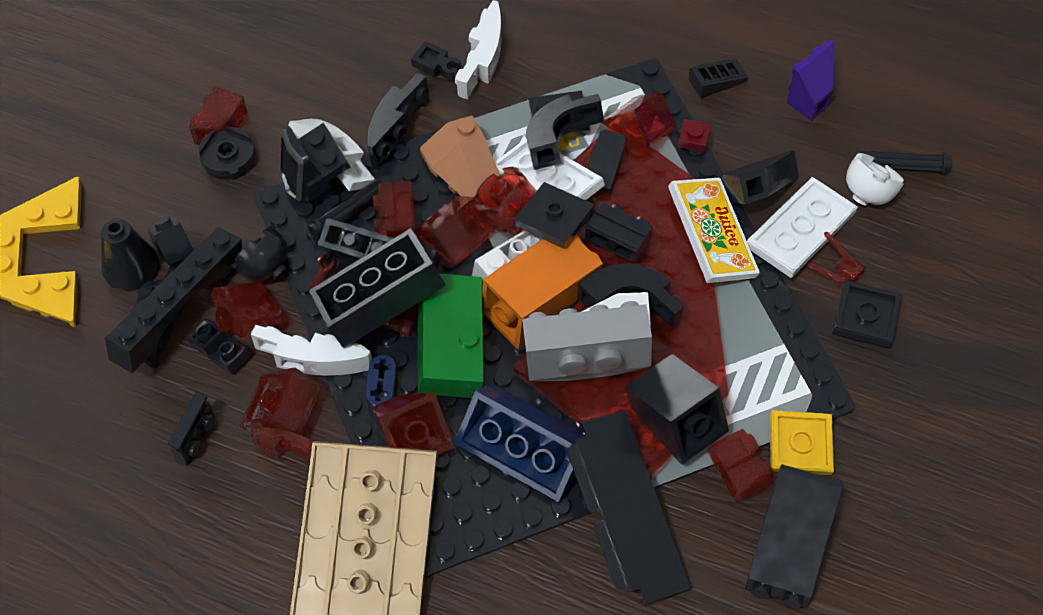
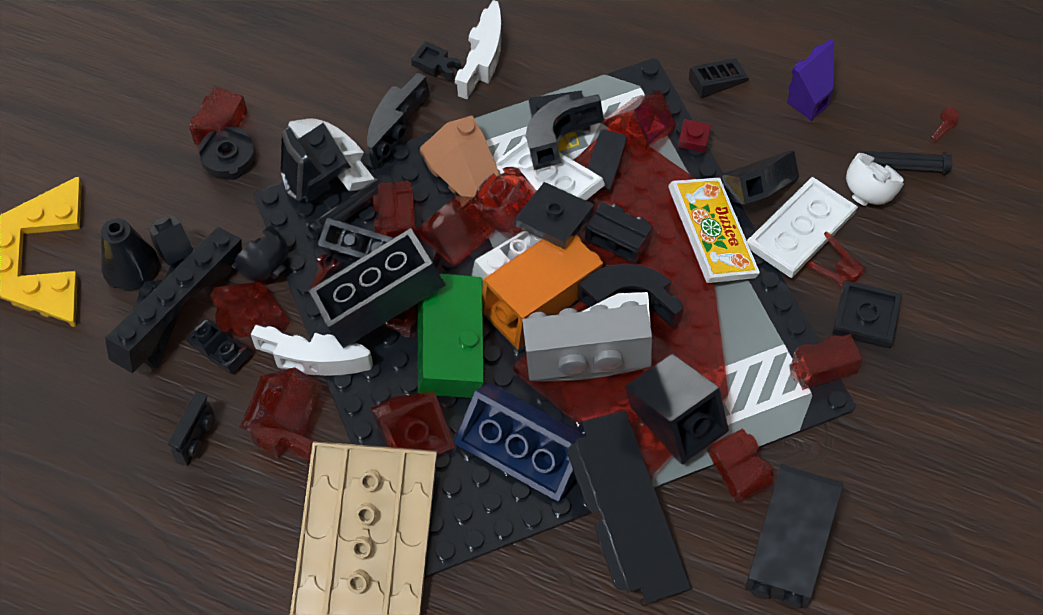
dark blue beam [366,355,397,412] -> none
yellow plate [770,410,834,475] -> none
none -> clear red brick [789,334,862,390]
none -> clear red hand [931,106,959,142]

